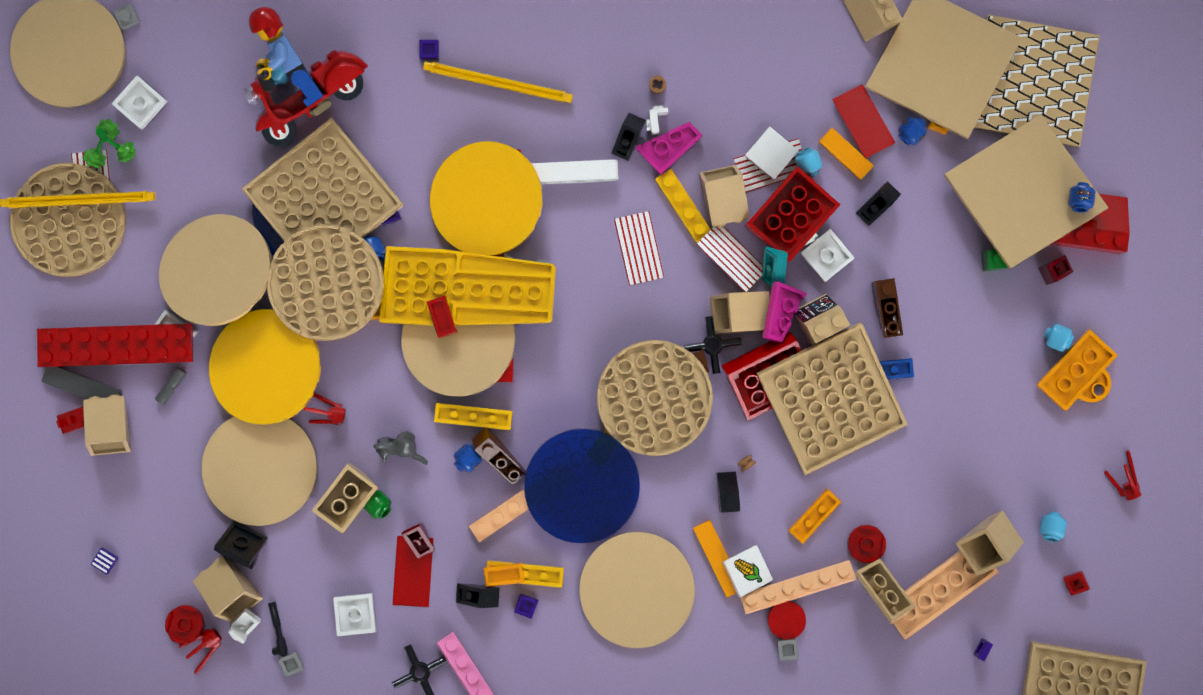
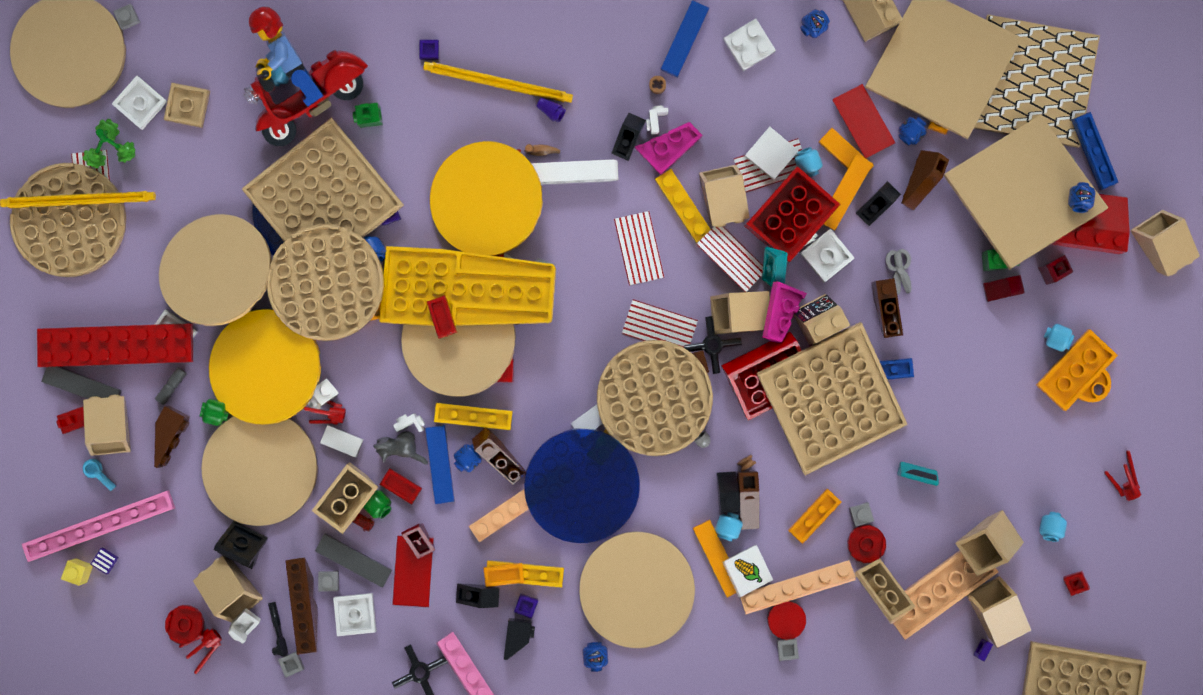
none -> bright pink plate [22,490,175,562]
none -> light yellow brick [61,558,93,586]
none -> medium azure plate [82,459,116,491]
none -> reddish brown slope [154,406,190,468]
none -> tan tile [164,82,210,128]
none -> green head [199,399,229,426]
none -> reddish brown slope [285,557,318,655]
none -> white bracket [308,379,339,409]
none -> dark grey tile [315,534,392,588]
none -> light grey plate [318,571,339,592]
none -> white tile [320,425,364,457]
none -> clear red pin [352,513,375,532]
none -> green brick [353,102,383,128]
none -> red tile [379,468,422,505]
none -> white bracket [393,413,425,432]
none -> blue tile [425,425,455,504]
none -> black slope [503,618,535,660]
none -> medium nougat bar [524,144,560,156]
none -> dark purple cone [536,97,566,122]
none -> white tile [571,405,603,439]
none -> blue head [582,642,608,672]
none -> white sticker [622,299,698,348]
none -> blue tile [661,0,709,78]
none -> light grey hinge [694,431,710,448]
none -> medium azure head [715,512,743,542]
none -> white plate [723,19,776,71]
none -> slope [737,471,759,530]
none -> blue head [800,9,830,38]
none -> light orange tile [823,154,873,231]
none -> light grey plate [849,502,874,527]
none -> light grey piece [885,249,911,295]
none -> teal slope [897,462,939,486]
none -> reddish brown slope [901,150,949,210]
none -> tan slope [967,576,1031,648]
none -> dark red slope [983,275,1025,302]
none -> blue tile [1071,112,1119,190]
none -> tan slope [1131,210,1200,277]

